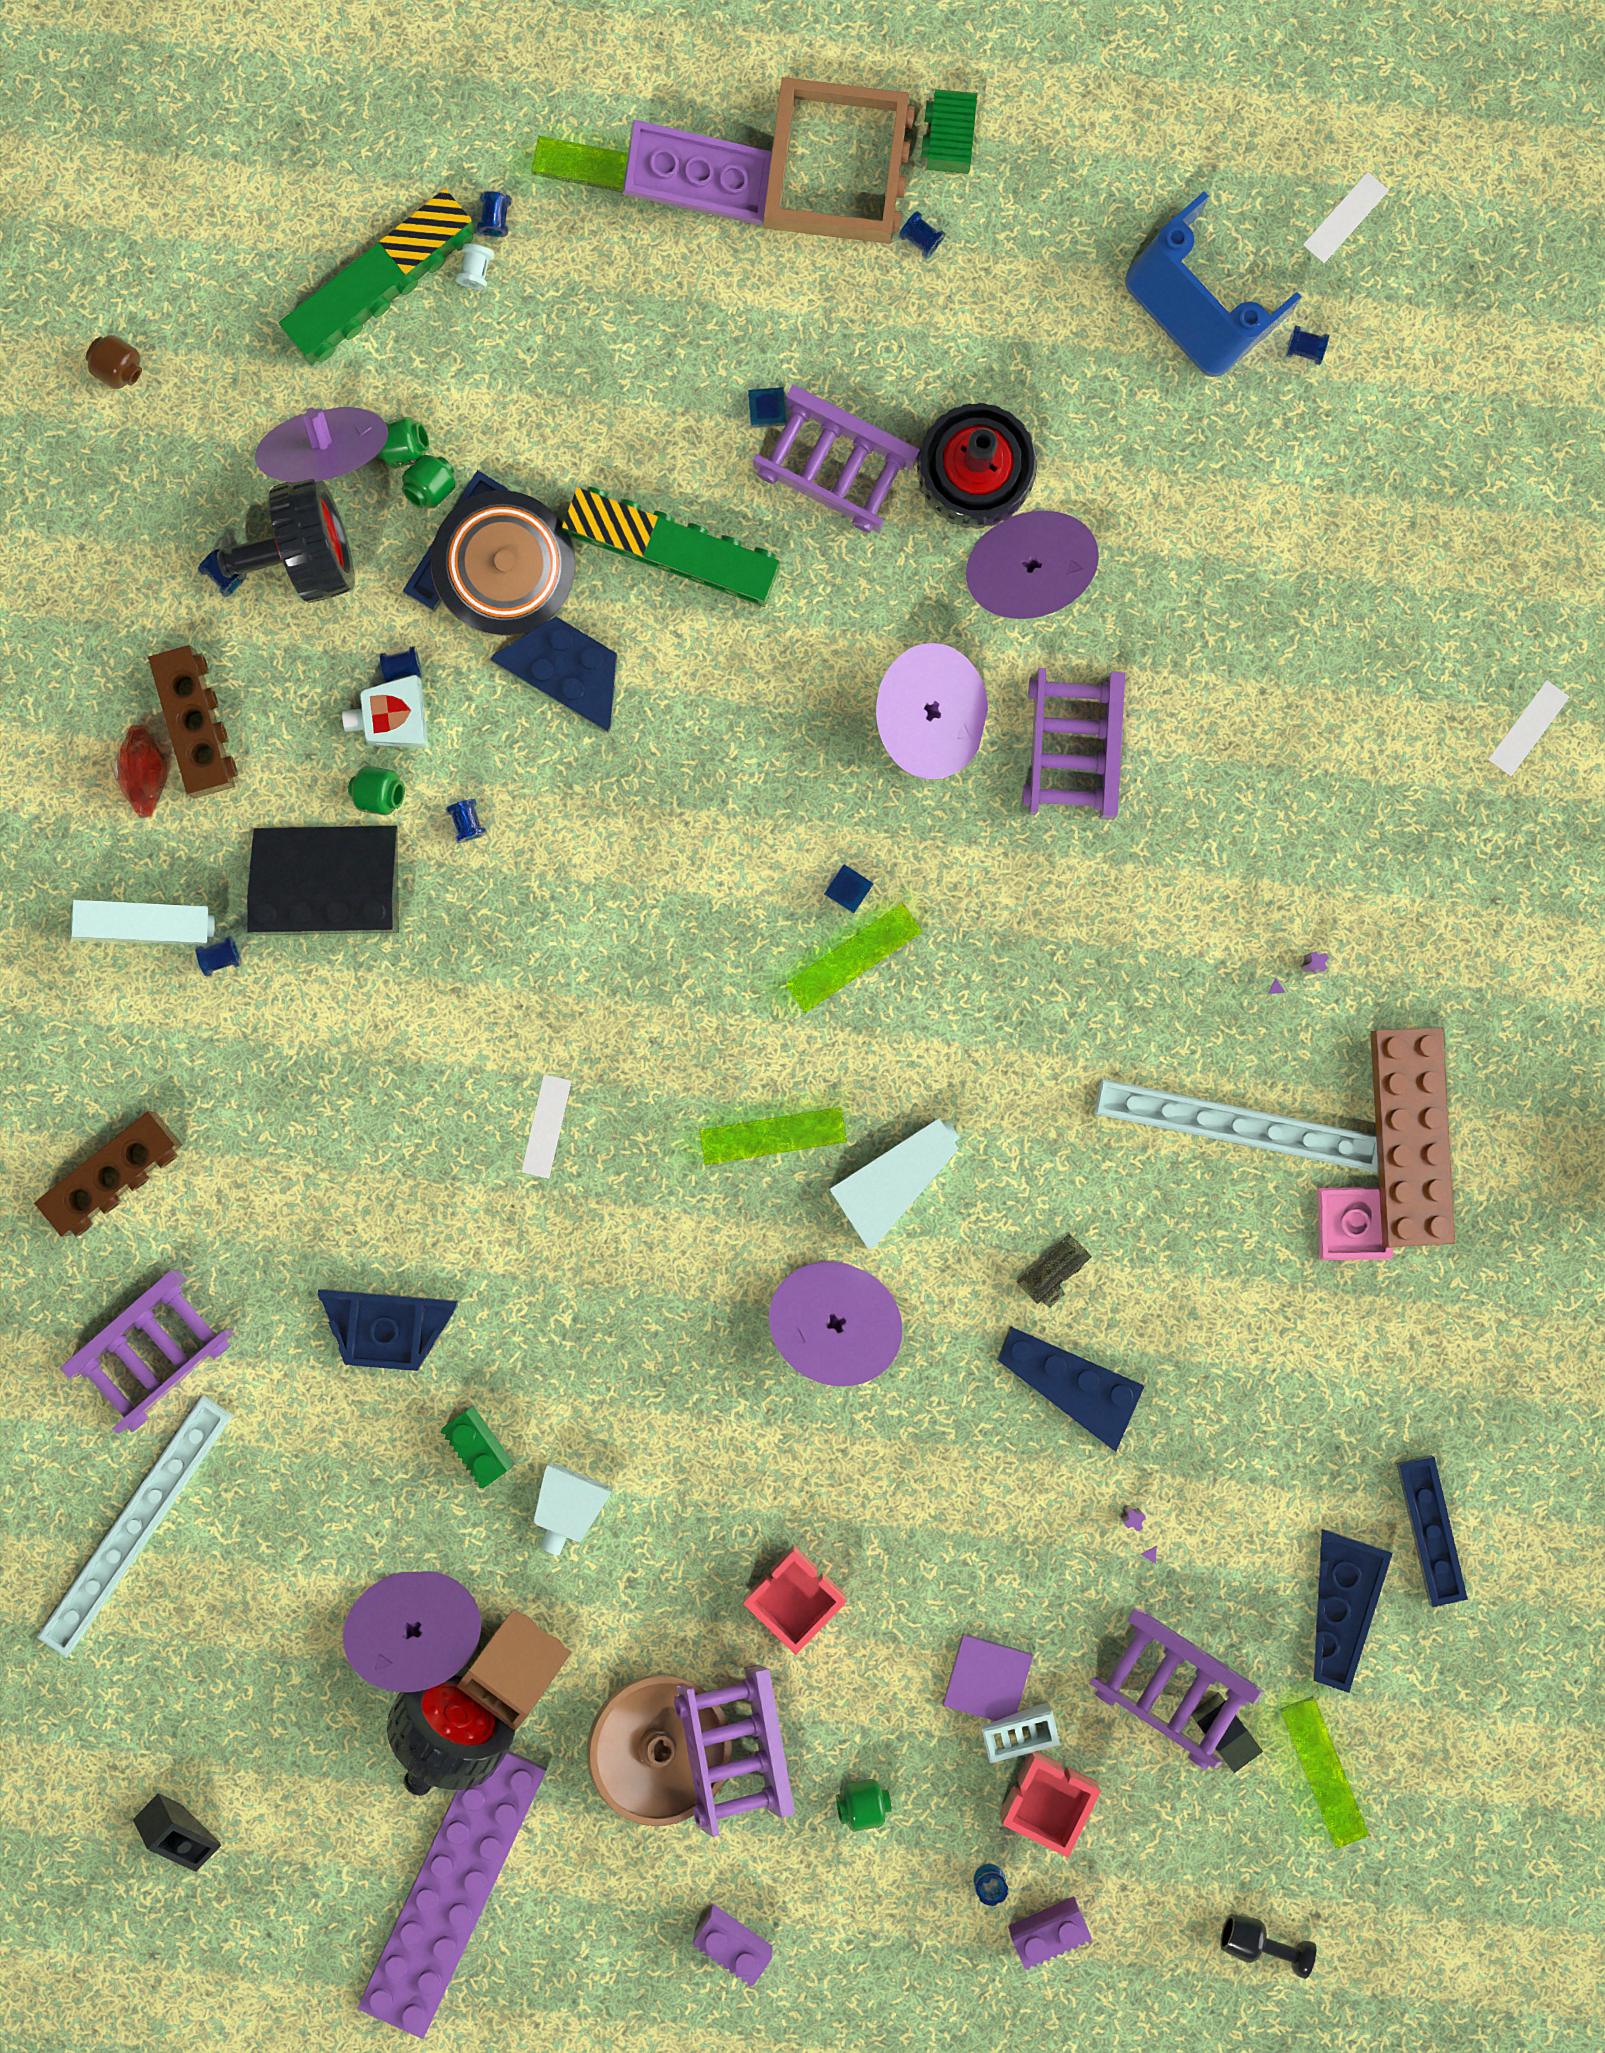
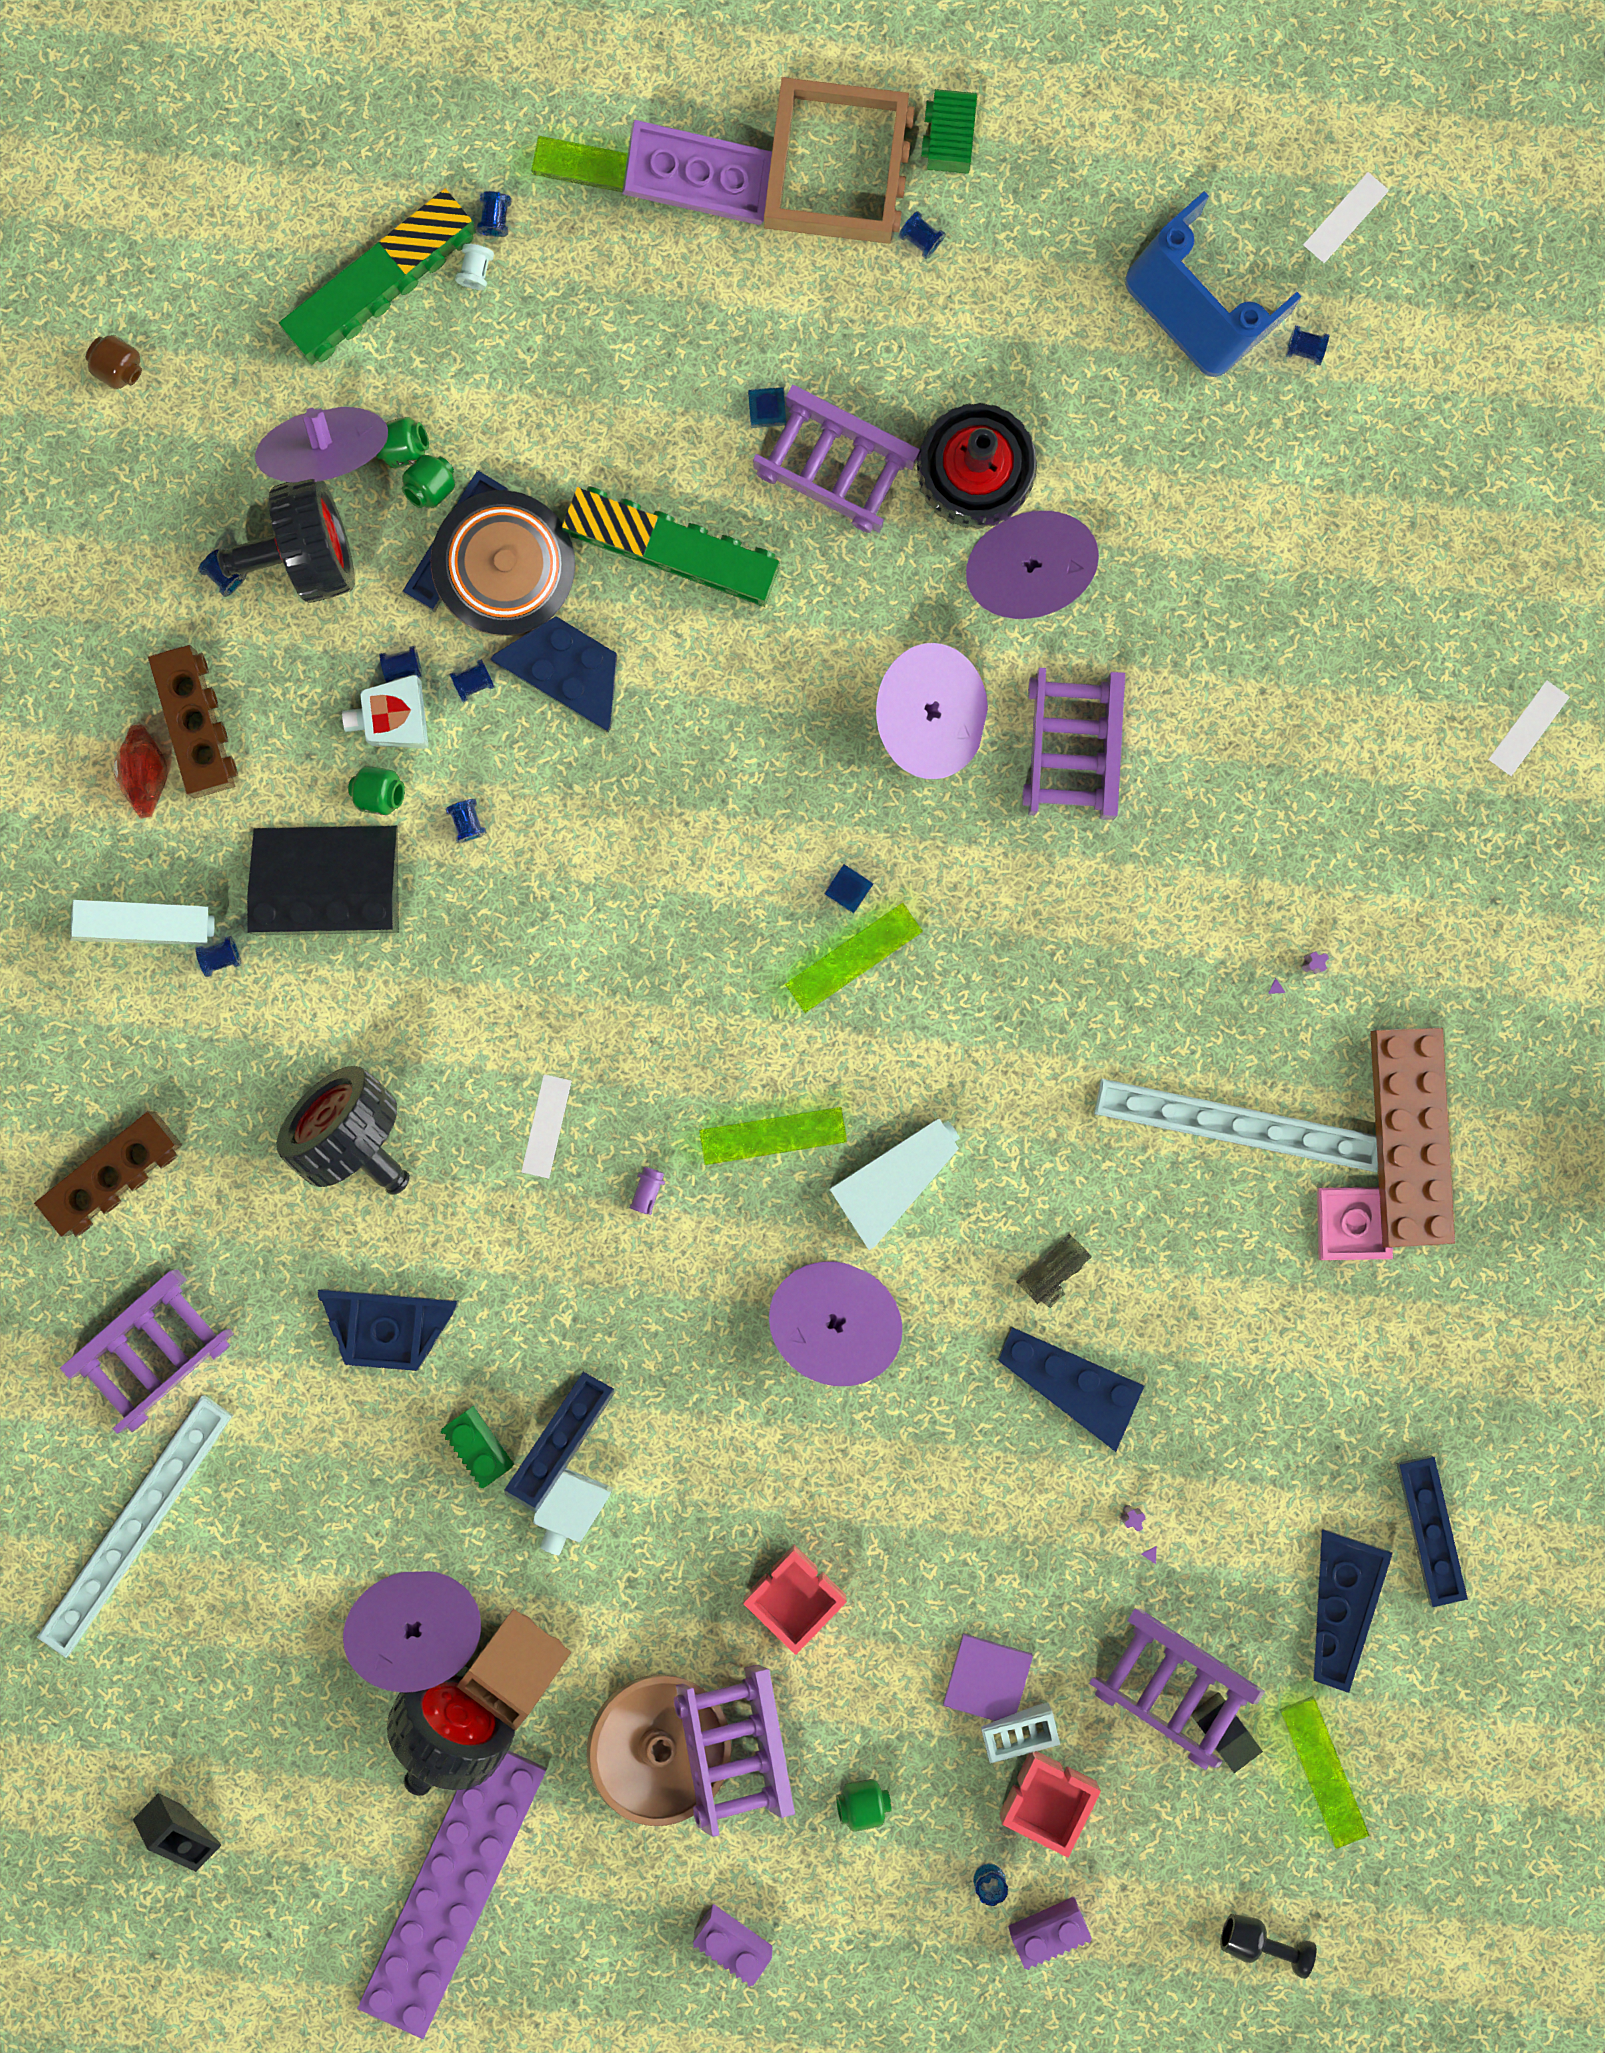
none -> black wheel [276,1066,410,1195]
none -> clear blue bush [449,659,495,703]
none -> dark blue plate [504,1371,614,1513]
none -> medium lavender pin [629,1167,665,1215]

